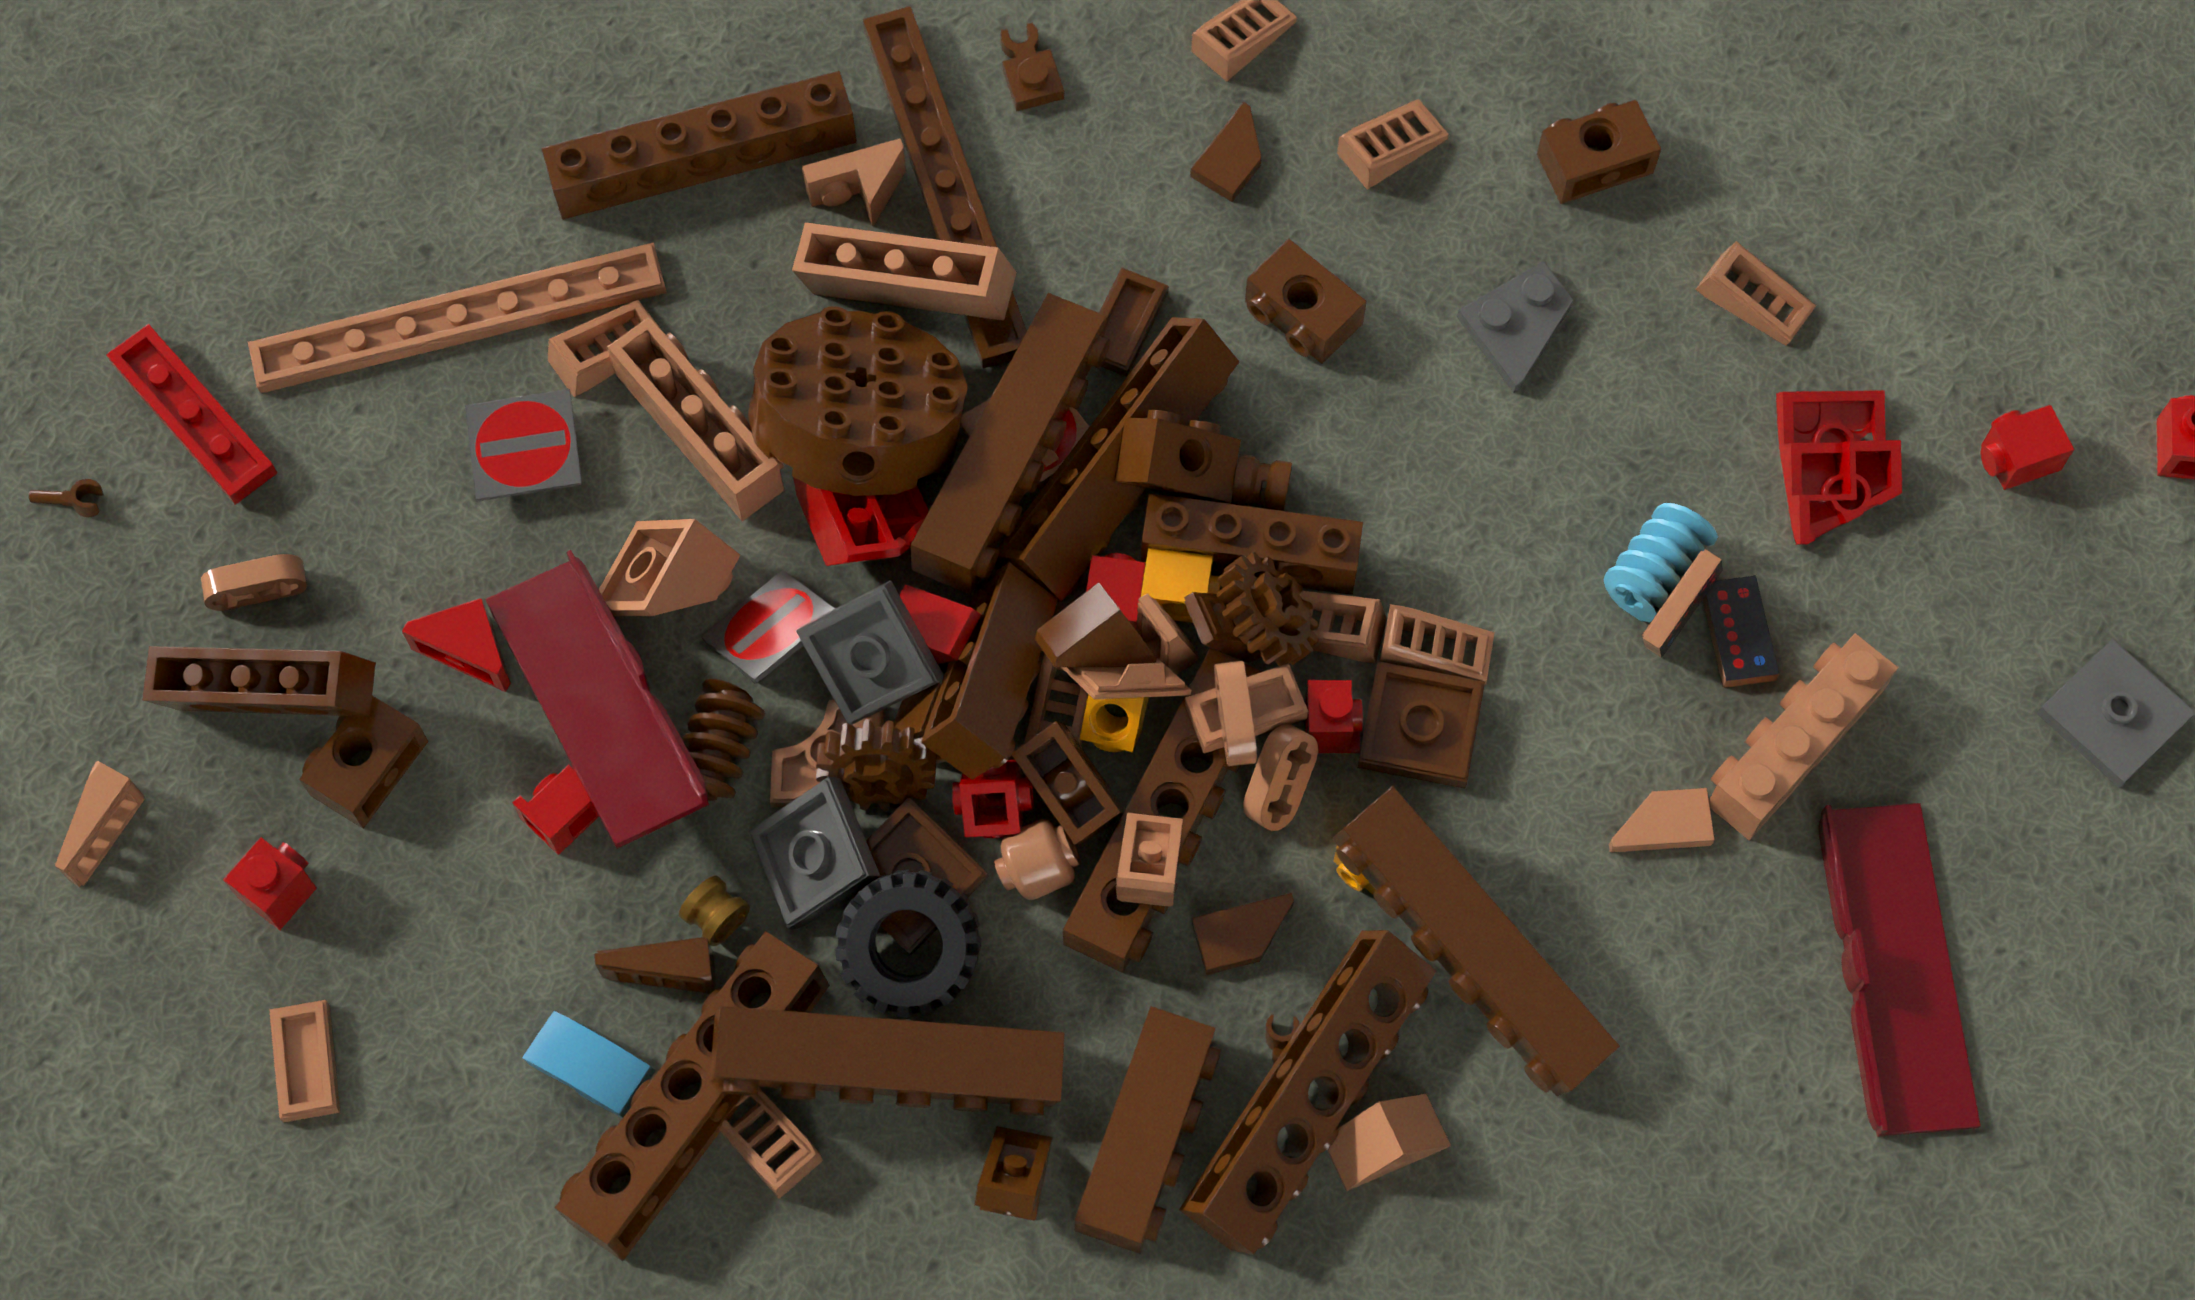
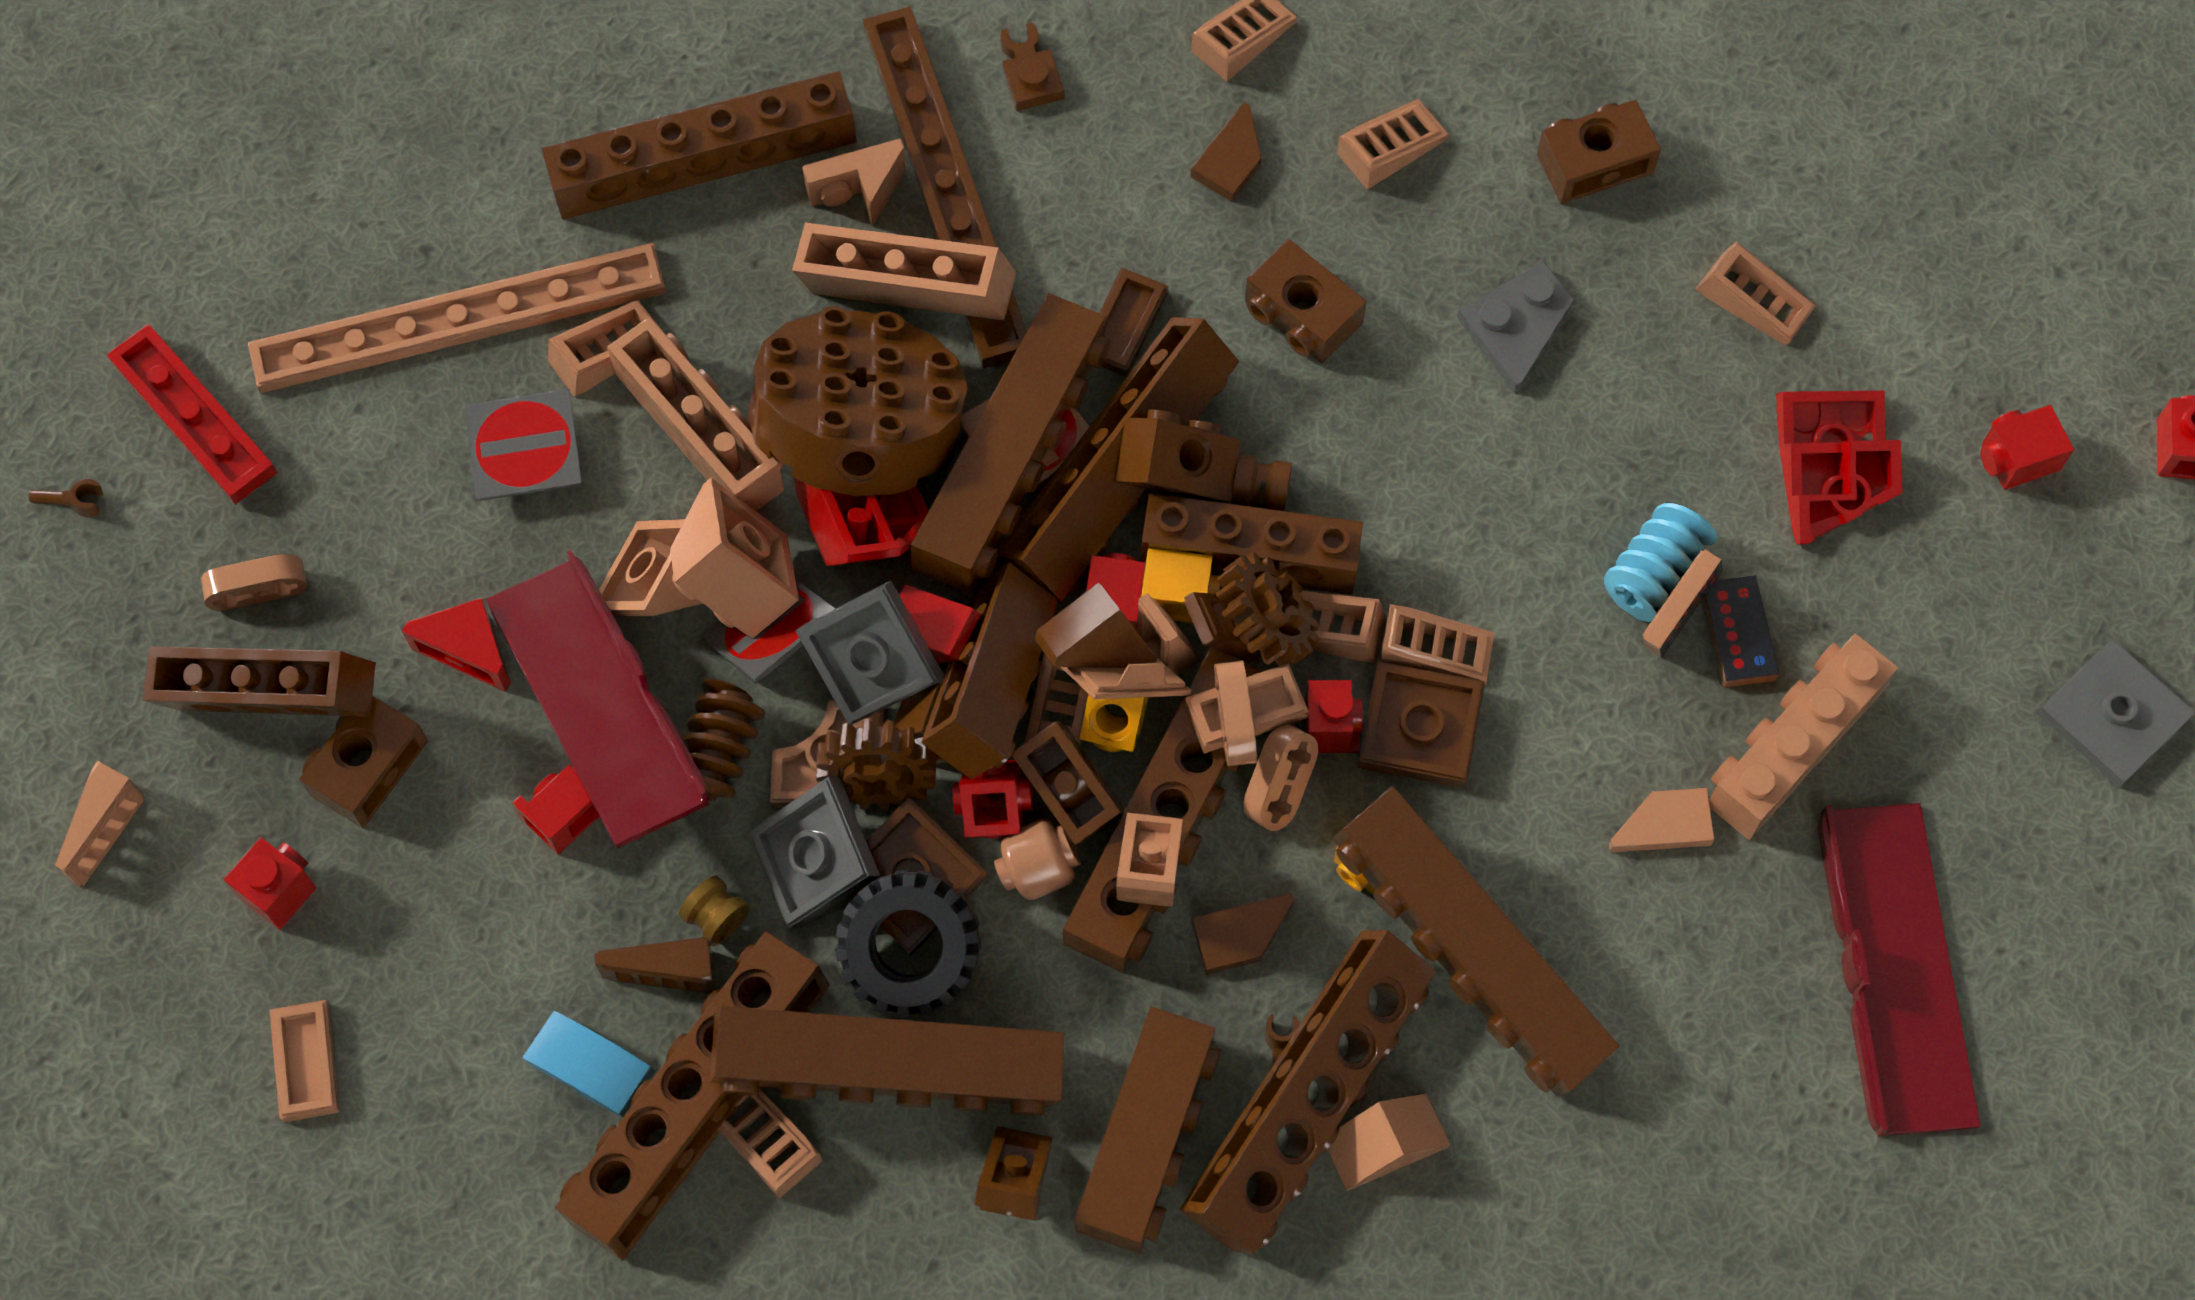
none -> nougat slope [670,478,799,639]

